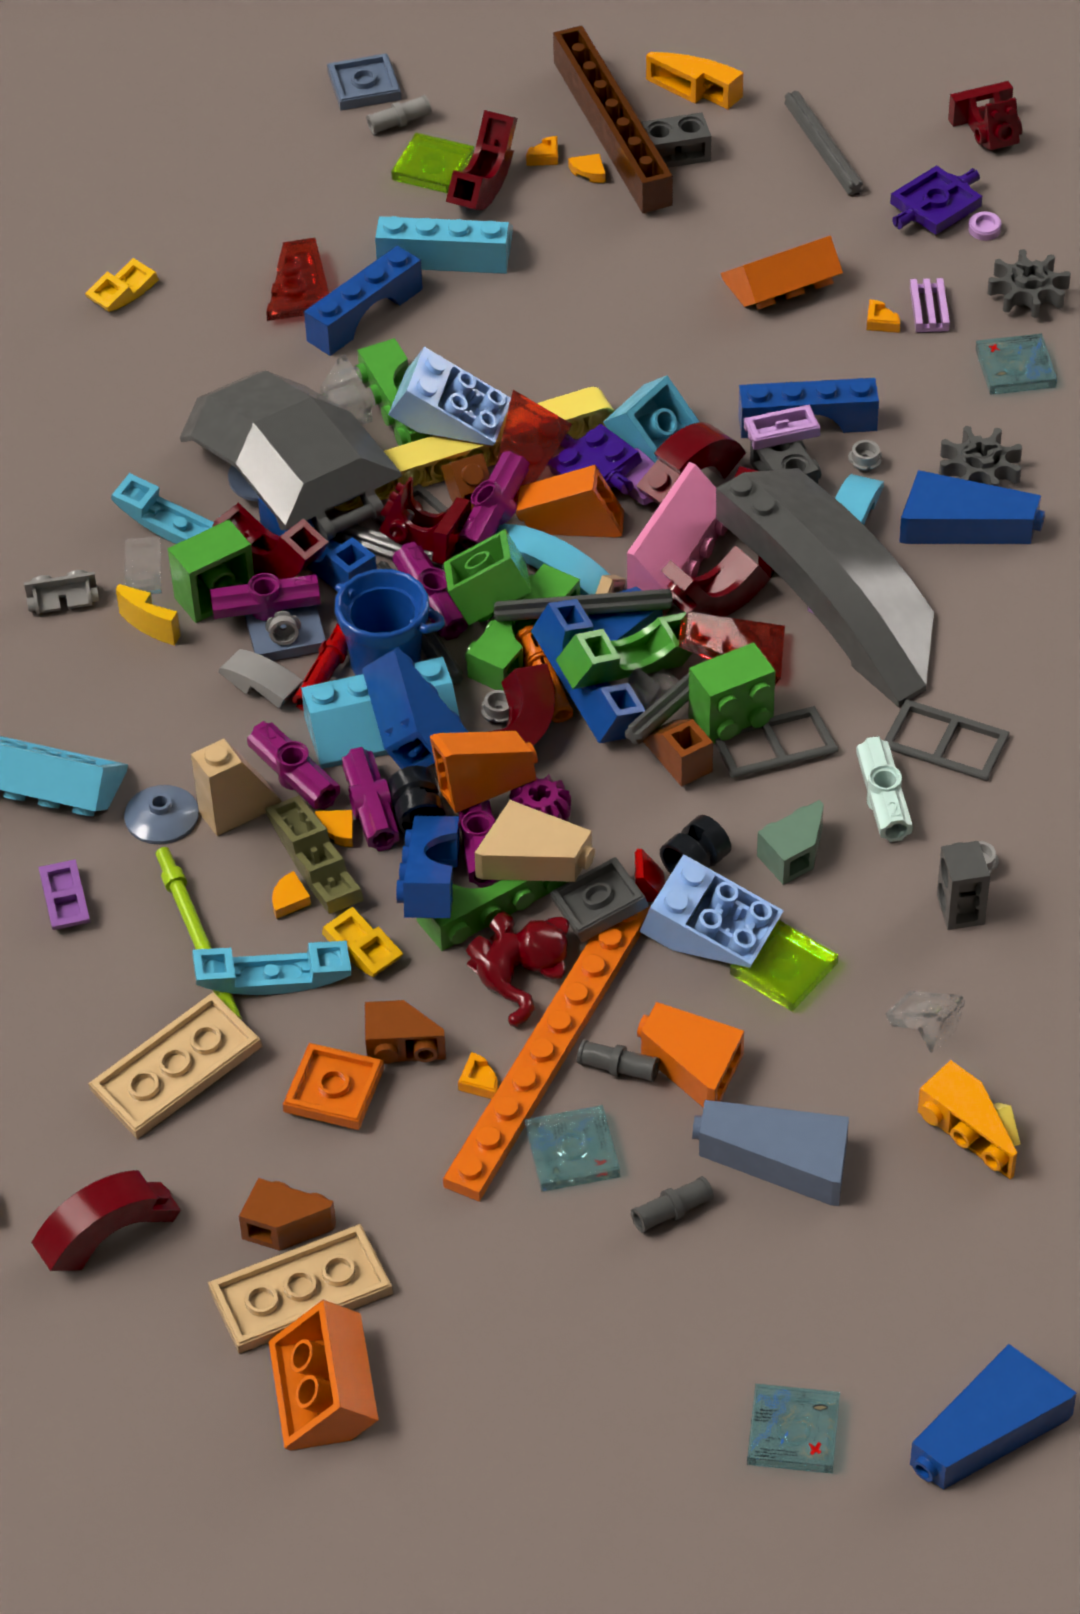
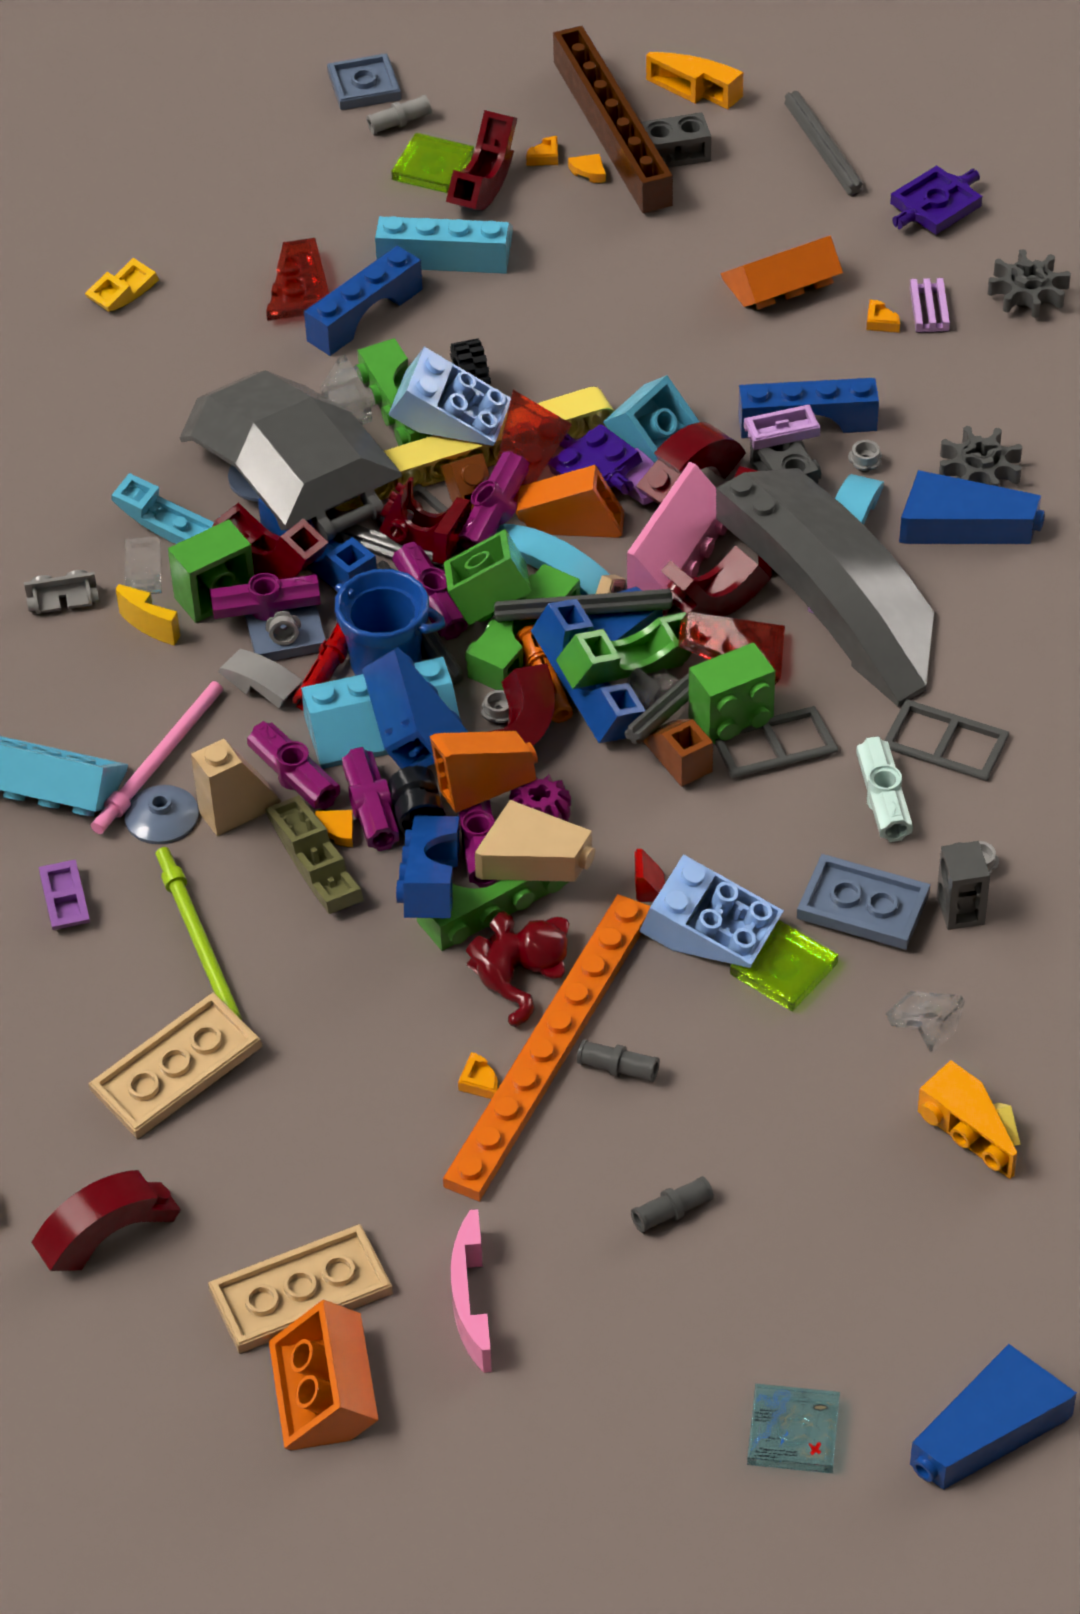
medium azure slope [192,941,352,995] -> none
dark orange slope [239,1178,336,1251] -> none
light orange tile [272,871,311,919] -> none
orange plate [283,1043,384,1130] -> none
yellow slope [322,906,403,977] -> none
dark orange slope [365,1000,446,1064] -> none
clear light blue tile [525,1105,620,1192] -> none
dark grey tile [550,857,649,943] -> none
orange slope [637,1002,744,1107] -> none
black wheel [660,815,731,874] -> none
sand blue slope [692,1100,849,1206] -> none
sand green slope [757,800,824,885] -> none
dark red tile [948,81,1023,150] -> none
lavender tile [968,211,1002,241] -> none
clear light blue tile [976,333,1057,395] -> none
none -> bright pink bar [91,681,223,834]
none -> black tyre [450,338,491,385]
none -> bright pink slope [451,1209,492,1373]
none -> sand blue plate [797,854,931,950]

